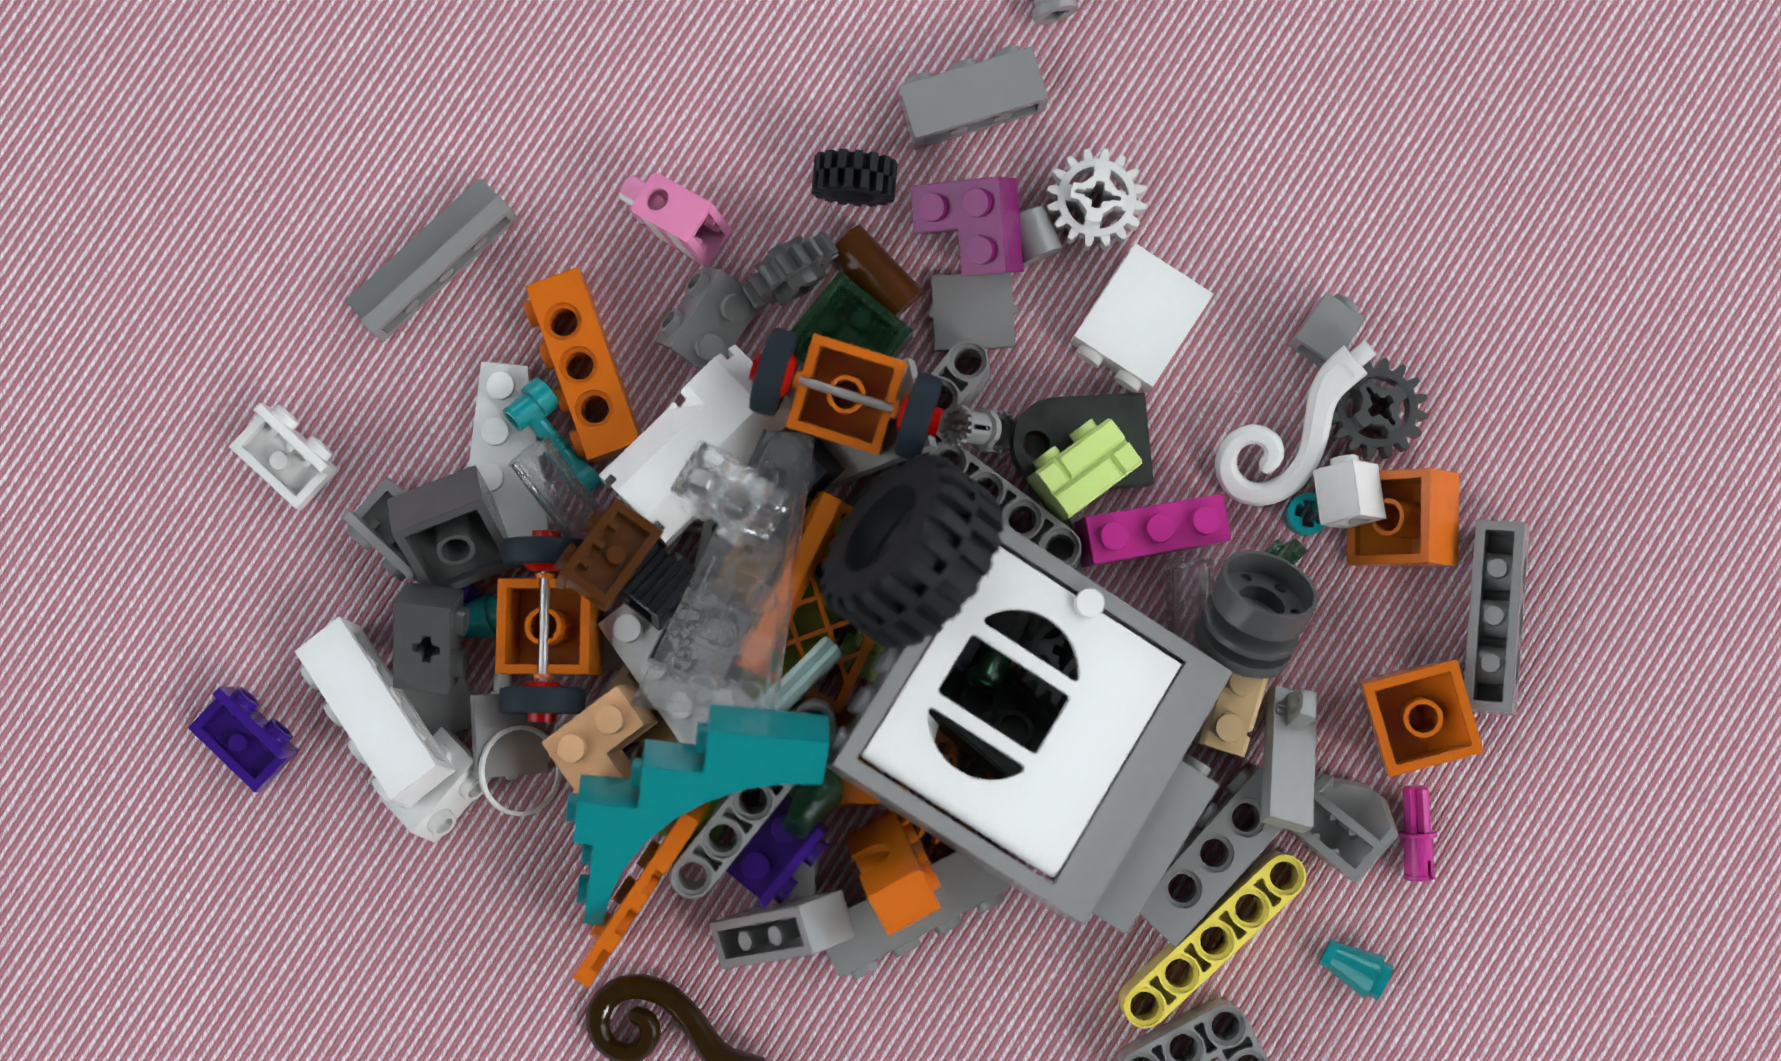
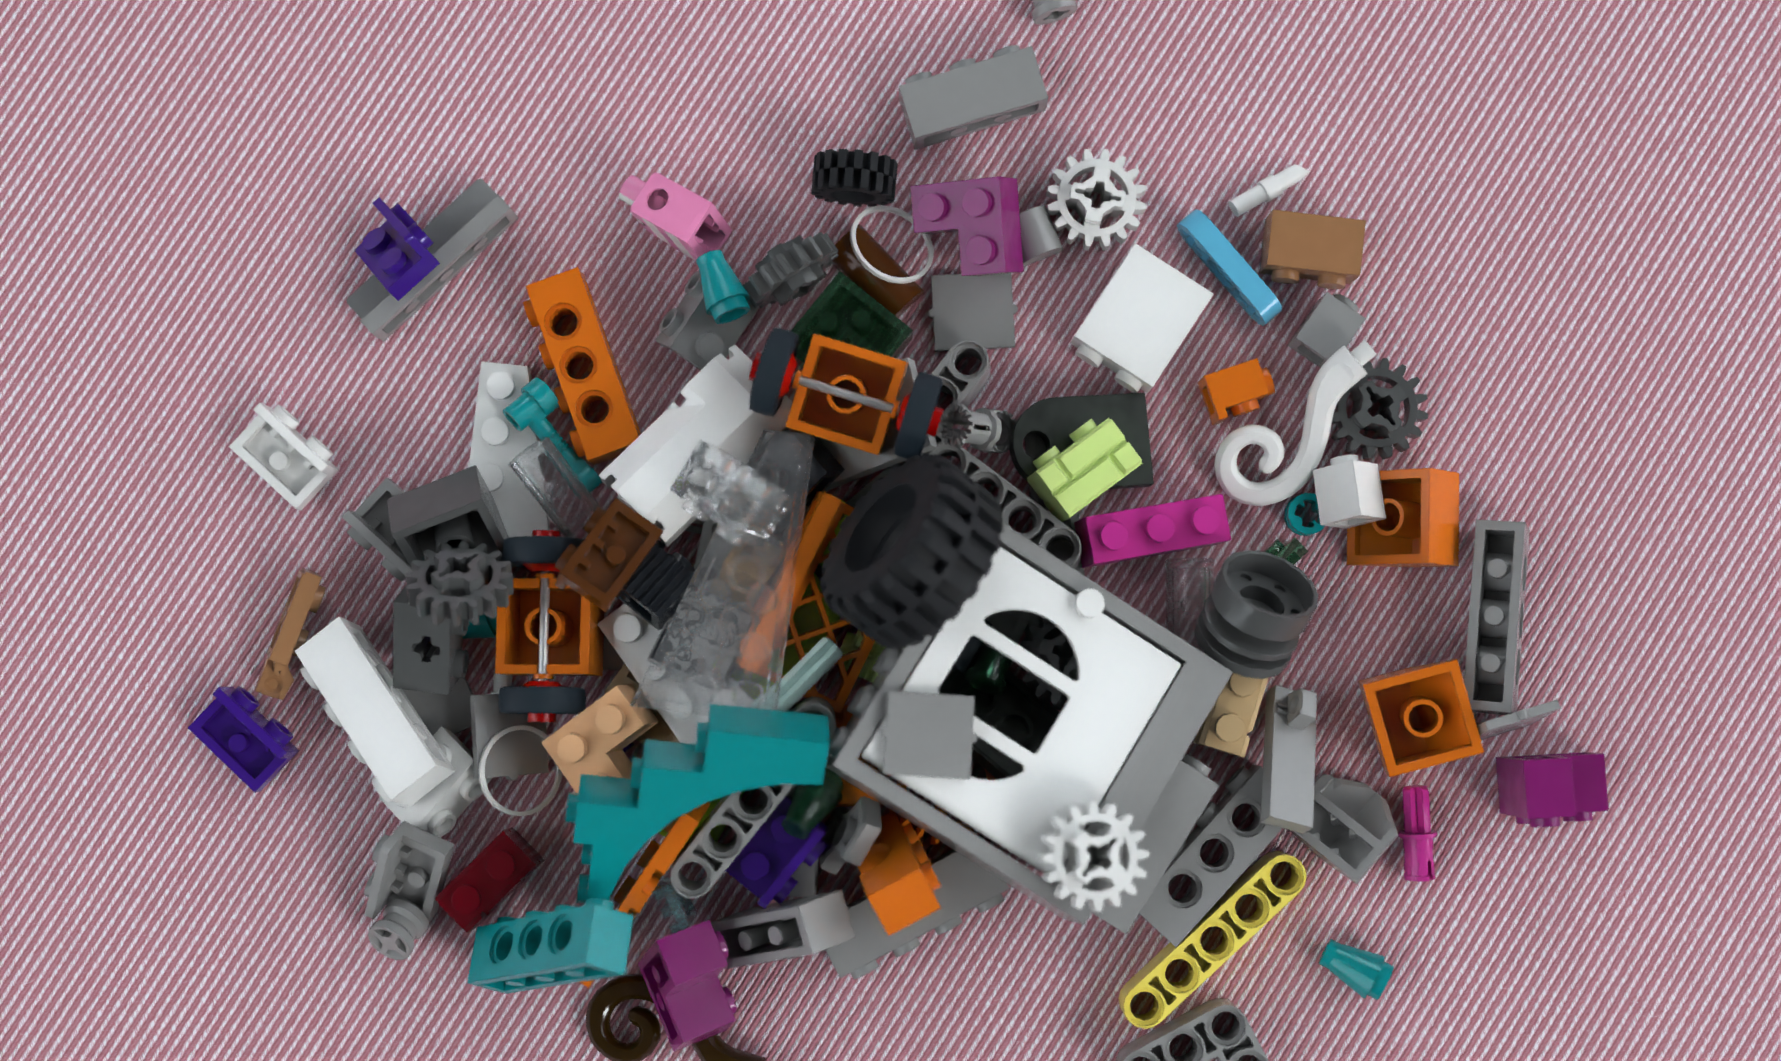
none -> medium nougat hinge [255,568,326,700]
none -> dark purple bracket [354,197,440,301]
none -> light grey bracket [364,821,455,922]
none -> light grey wheel [368,899,429,960]
none -> dark grey gear [405,541,514,627]
none -> dark red brick [434,827,545,933]
none -> teal brick [467,899,633,994]
none -> magenta brick [638,920,736,1052]
none -> clear light blue tile [653,875,697,934]
none -> teal cone [696,250,750,324]
none -> light grey tile [820,796,882,875]
none -> white piece [850,205,934,284]
none -> light grey piece [880,691,977,779]
none -> white gear [1038,801,1150,912]
none -> medium azure beam [1177,209,1282,326]
none -> orange brick [1198,358,1275,425]
none -> white piece [1229,164,1311,217]
none -> medium nougat brick [1259,209,1366,289]
none -> light grey piece [1477,700,1561,740]
none -> magenta brick [1496,752,1609,827]

